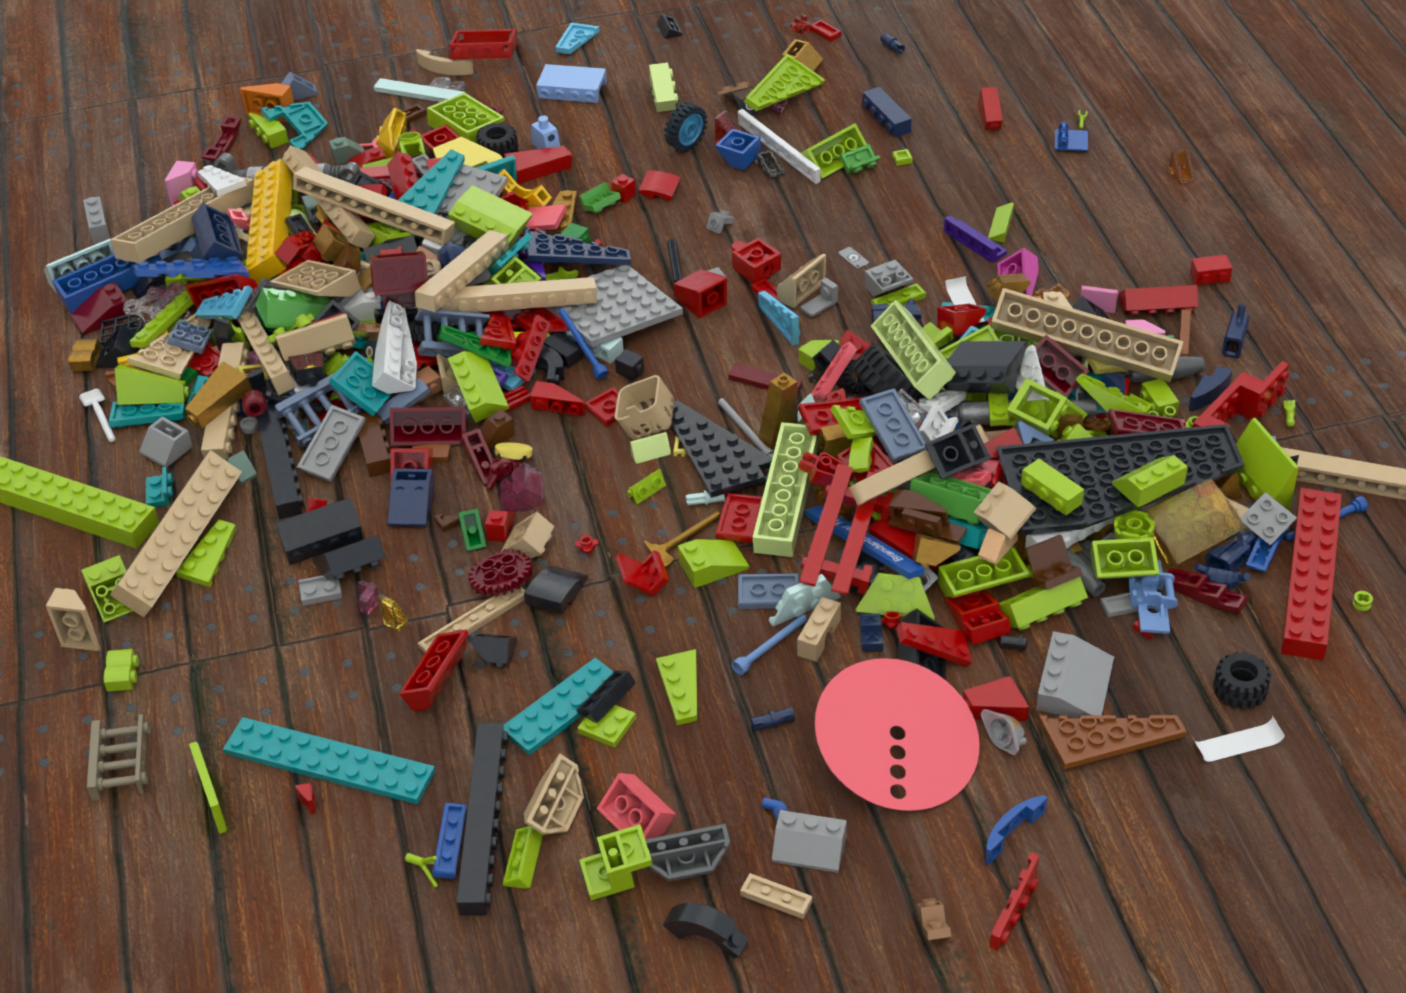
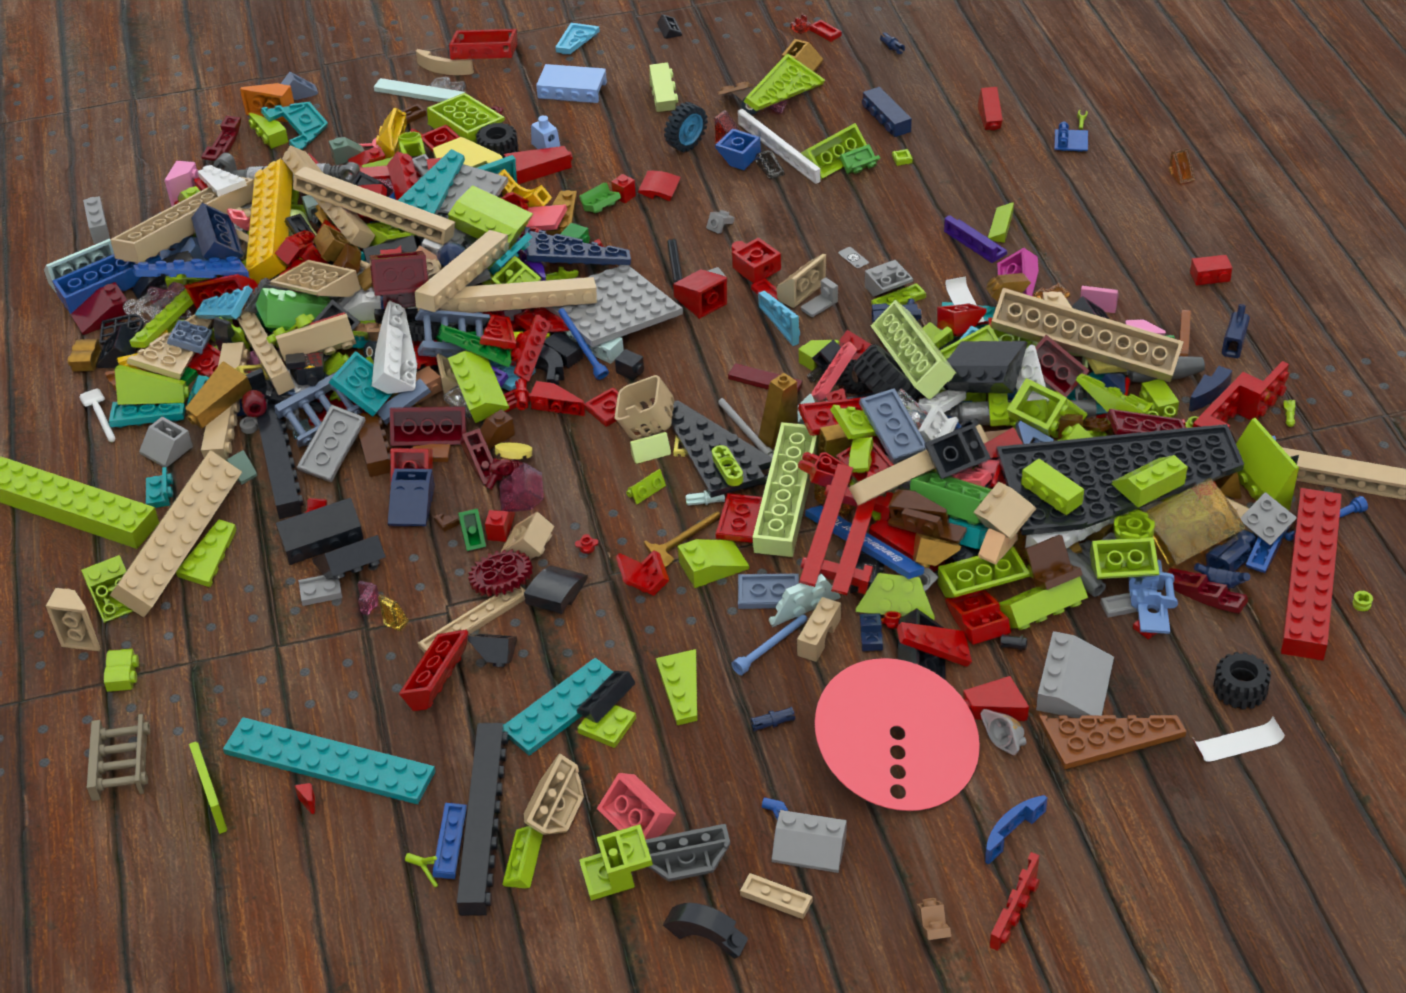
red slope [1119,285,1198,315] -> none
none -> black tile [286,353,306,369]
none -> red pin [514,378,529,410]
none -> lime beam [712,445,743,486]

